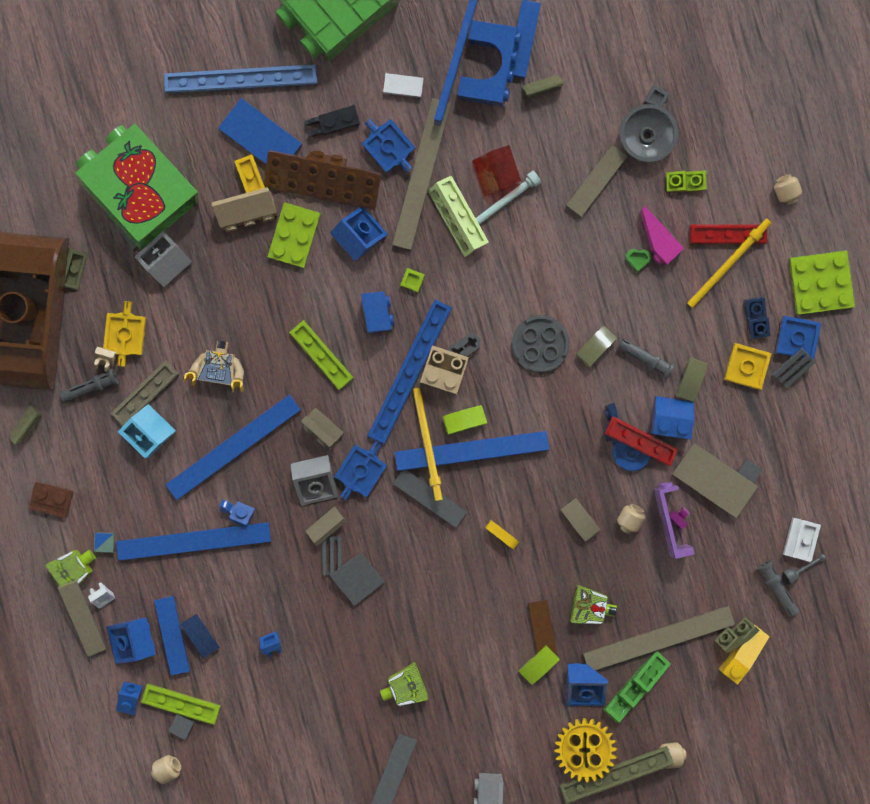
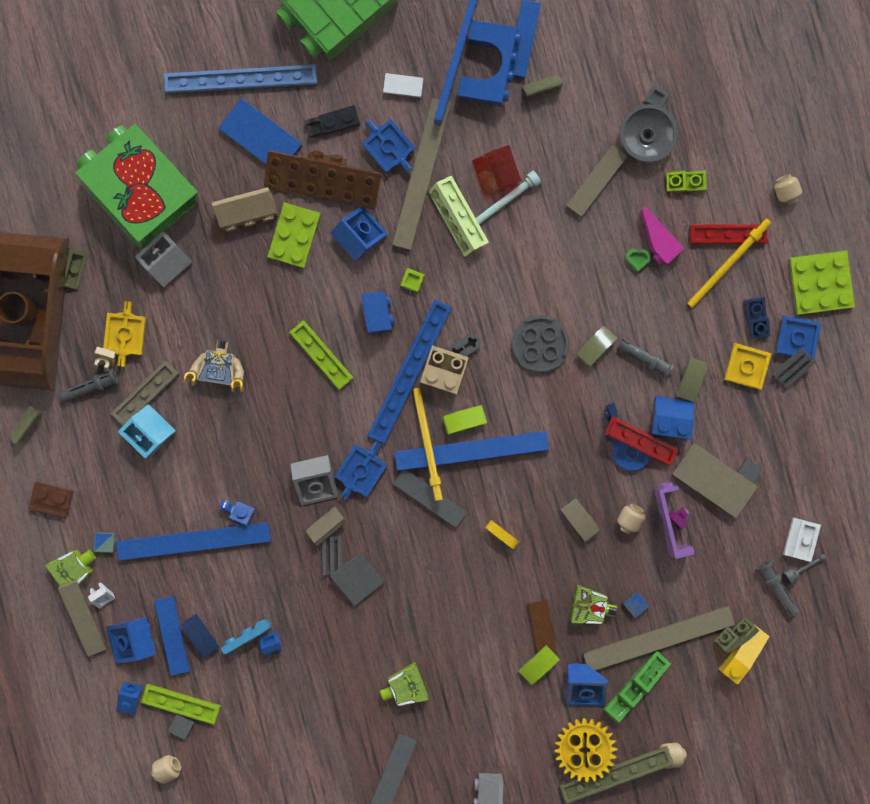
blue tile [165,394,301,500] -> none
yellow plate [234,155,265,193] -> none
dark tan bracket [301,408,343,447] -> none
none -> dark azure hinge [221,619,272,654]
none -> tile [623,591,650,618]

